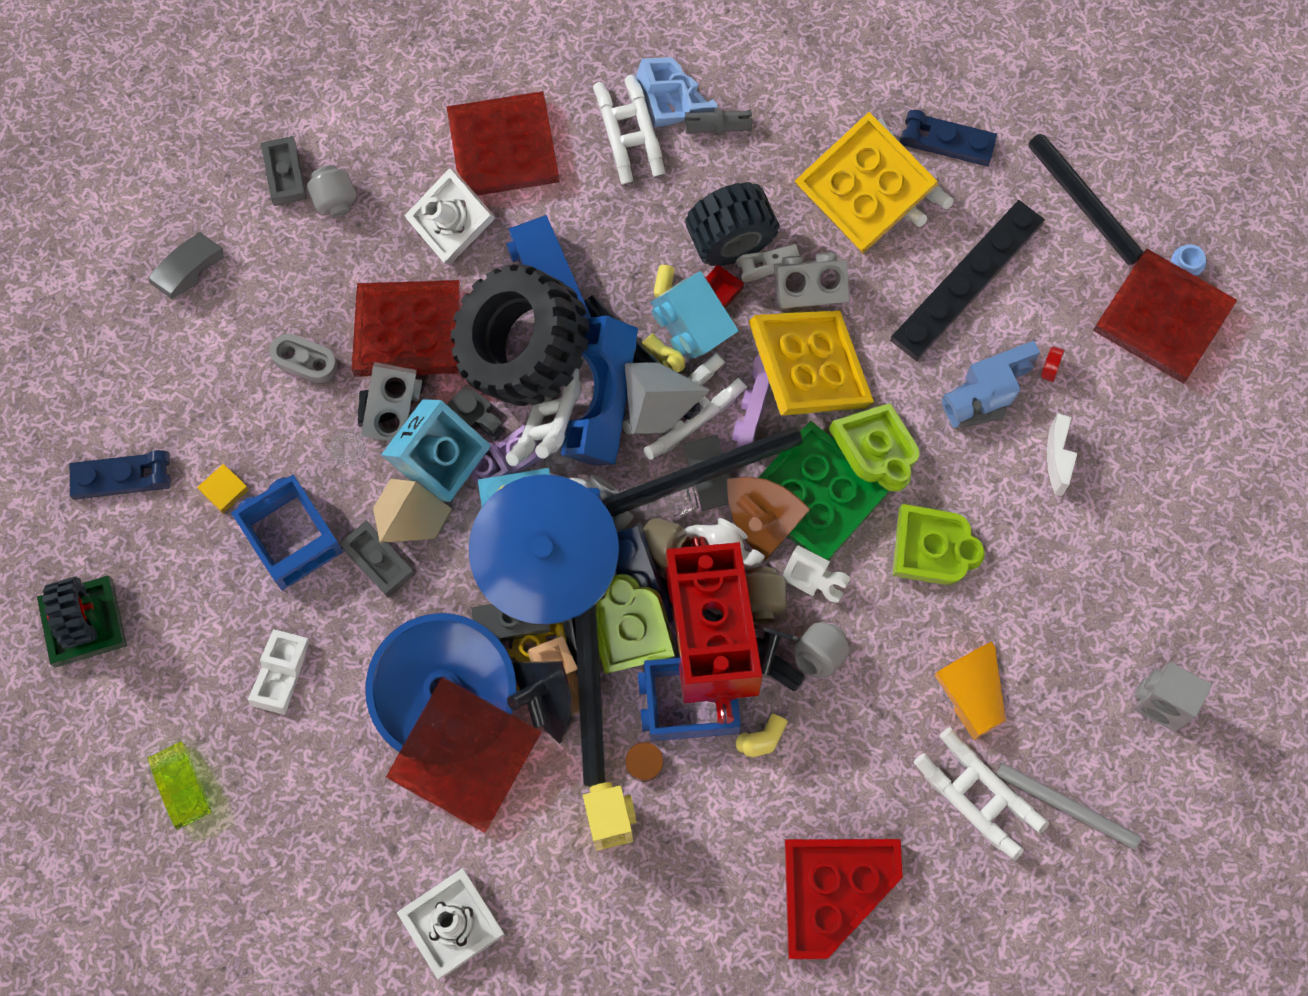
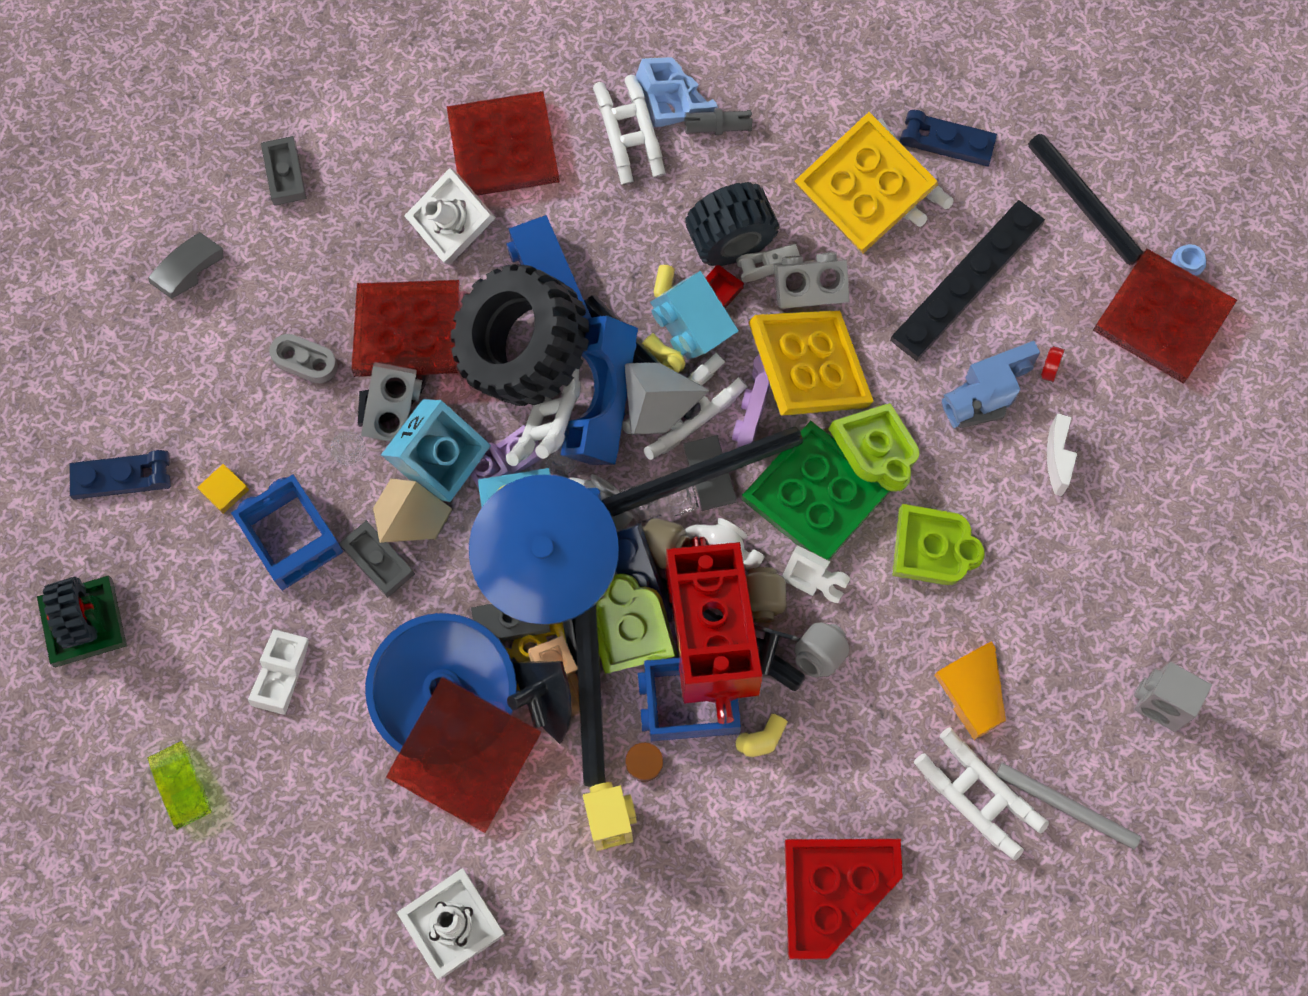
light grey head [307,165,357,218] -> none
dark grey plate [447,384,505,441] -> none
dark orange shield [727,476,810,561] -> none

